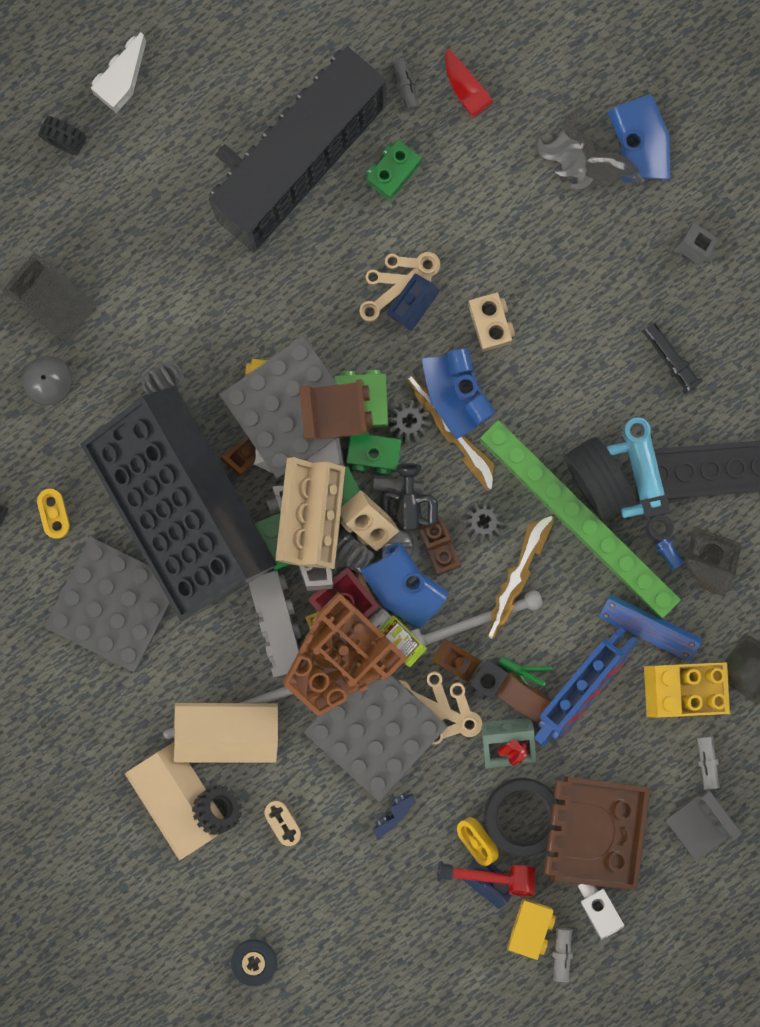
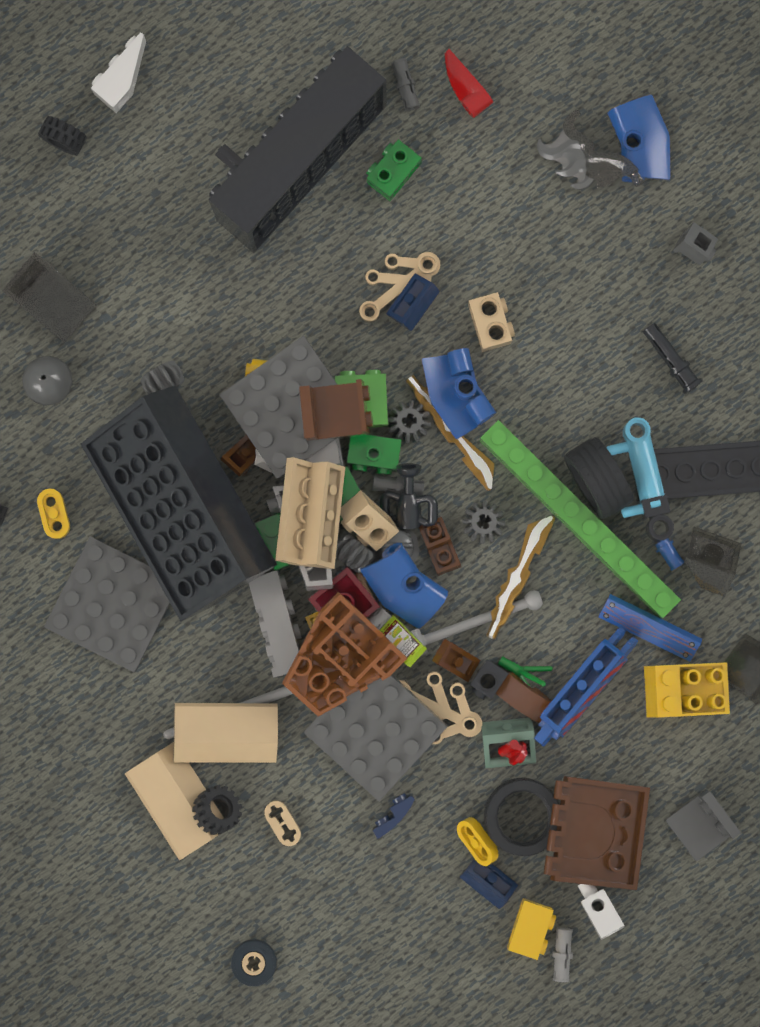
red piece [437,861,536,897] -> none
light grey pin [697,736,720,790] -> none

